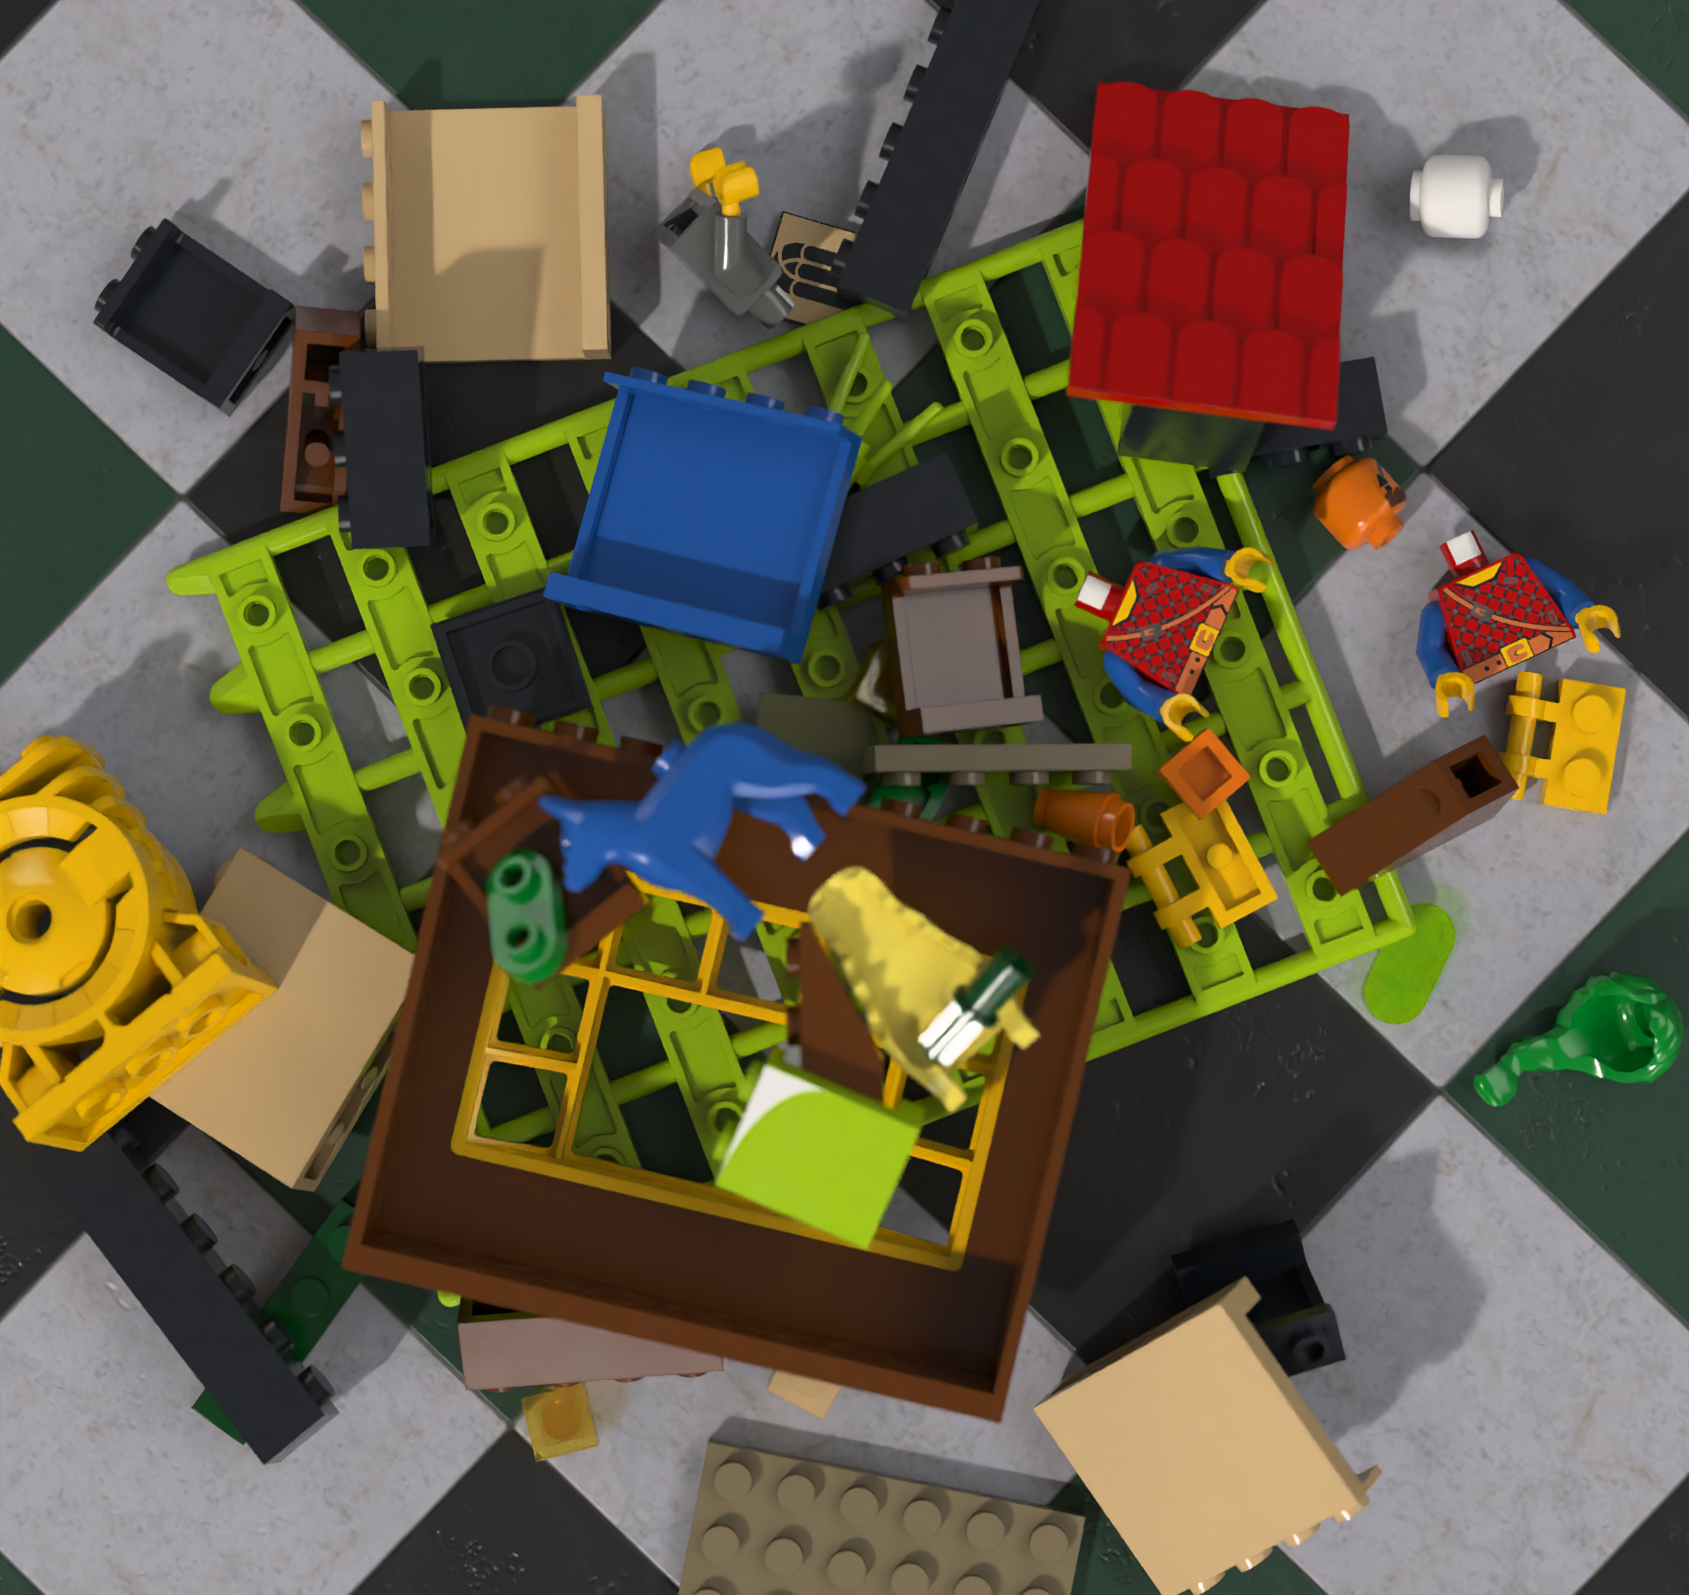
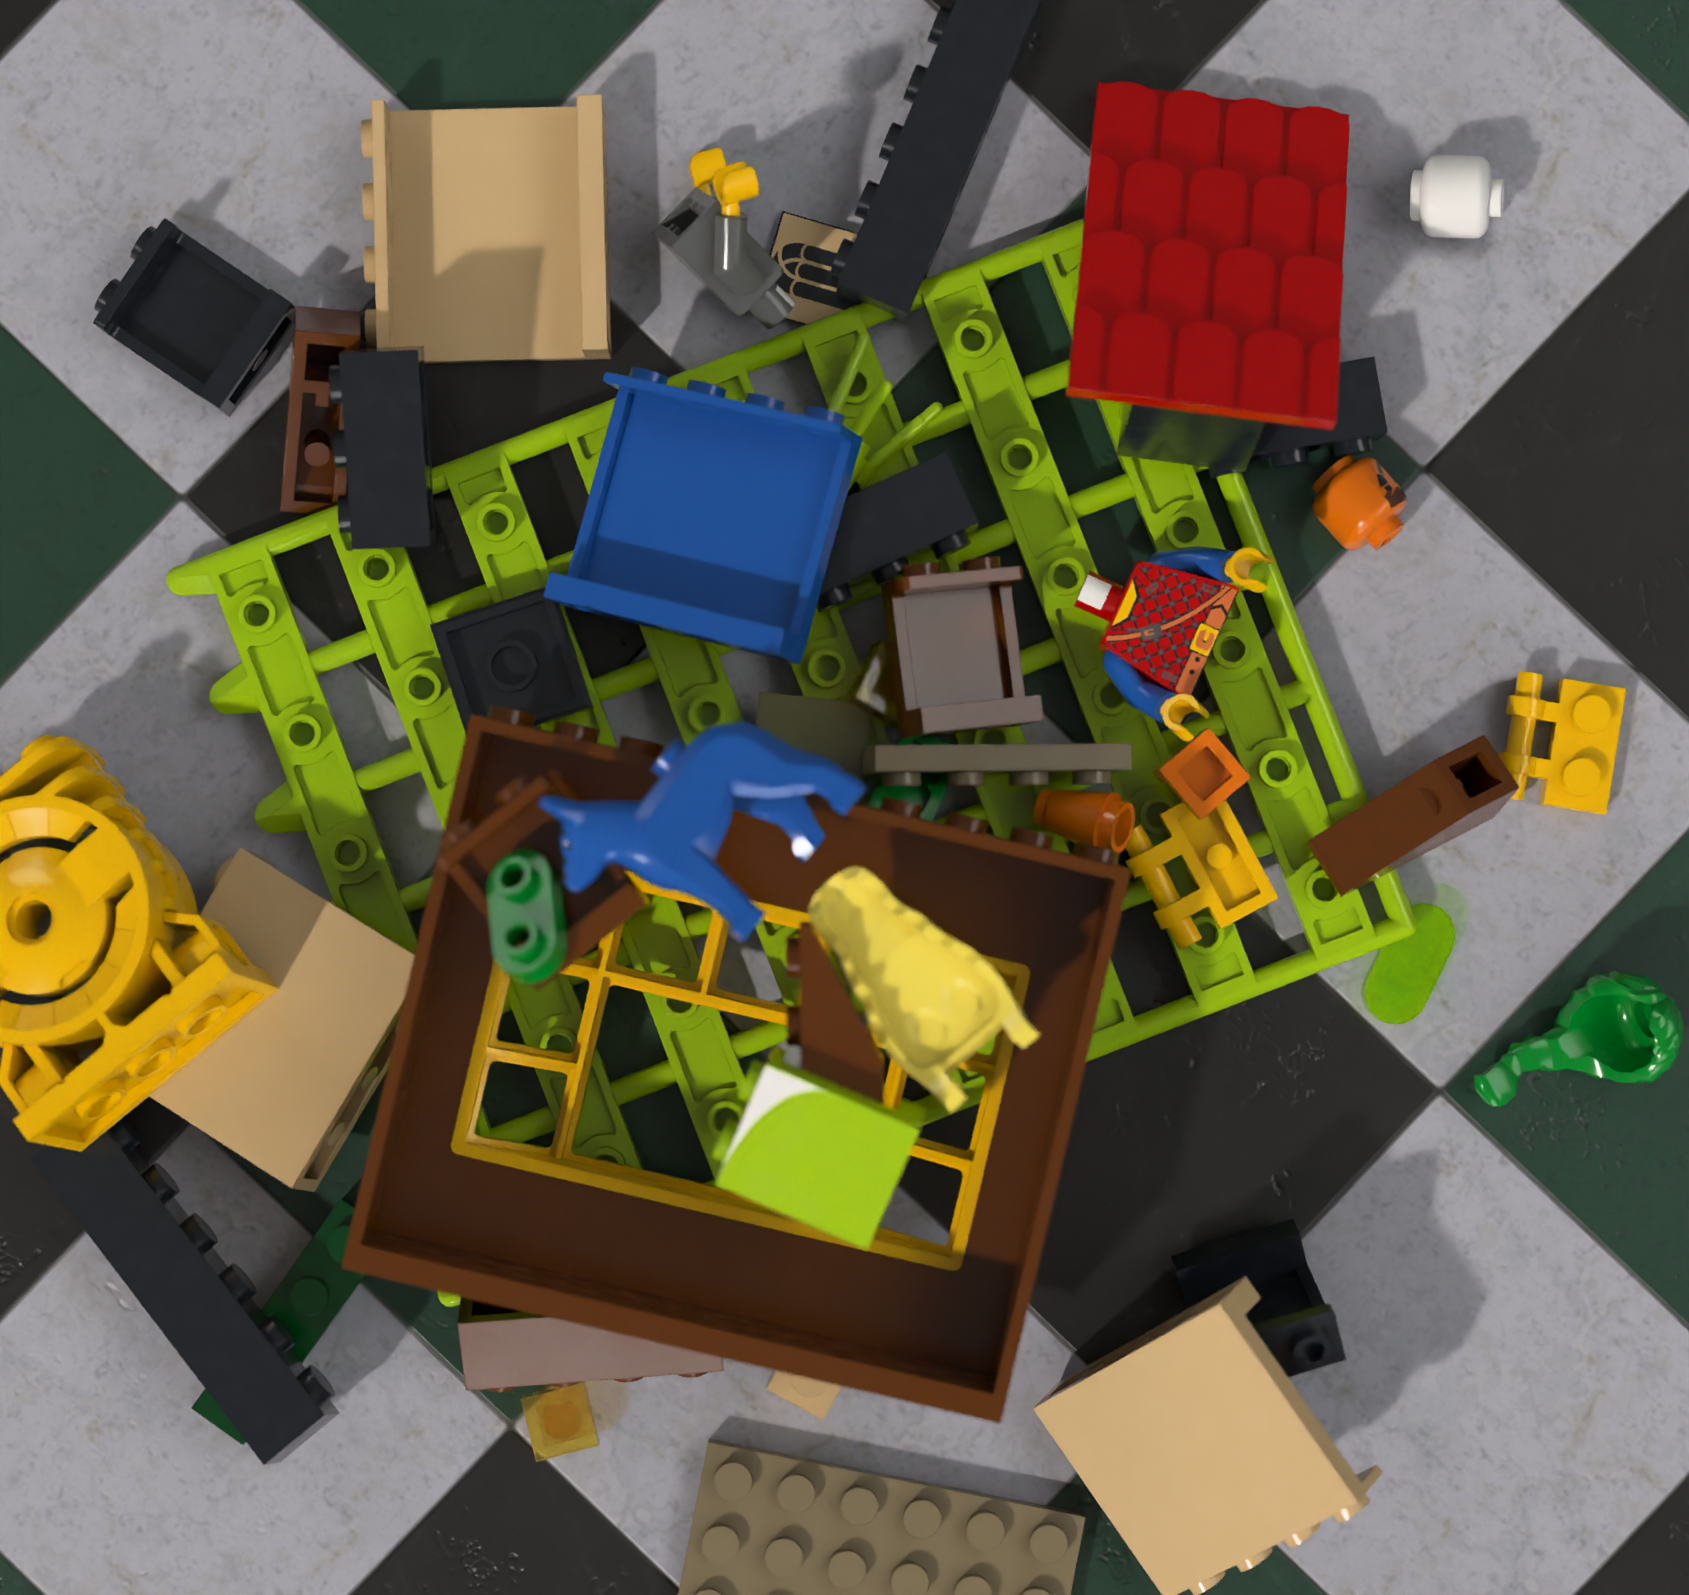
axle [919,945,1034,1066] -> none
torso [1416,530,1621,718] -> none

